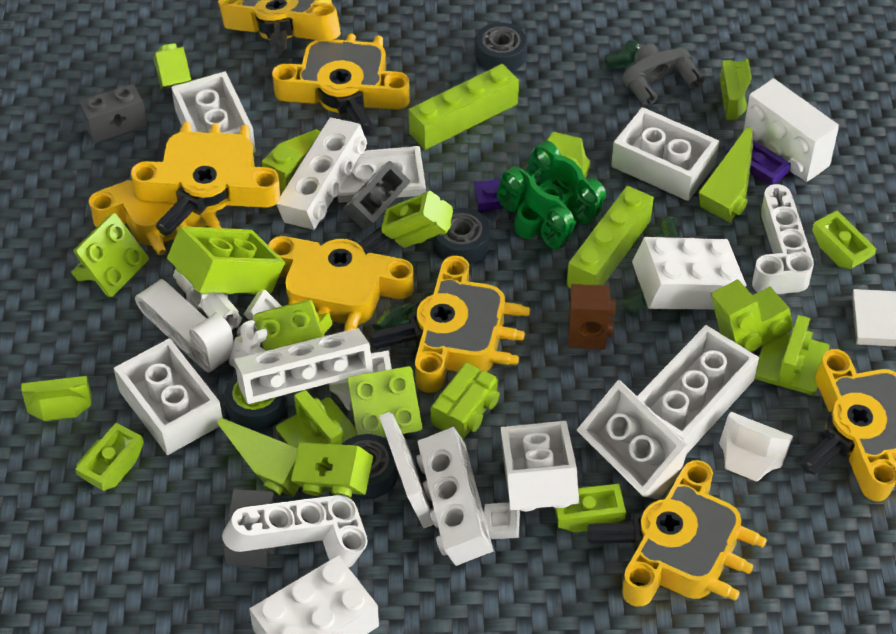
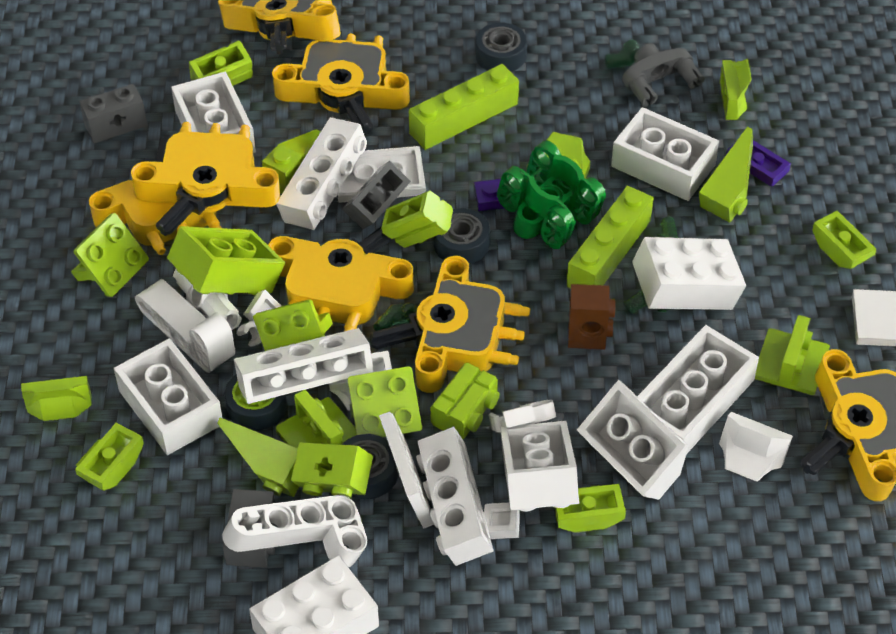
lime brick [153,43,191,90] -> none
white plate [229,320,267,369] -> none
piece [587,460,767,607] -> none
lime brick [710,279,794,352] -> none
white brick [743,78,839,183] -> none
white beam [752,184,814,294] -> none
none -> lime brick [189,40,253,86]
none -> white piece [489,400,556,432]

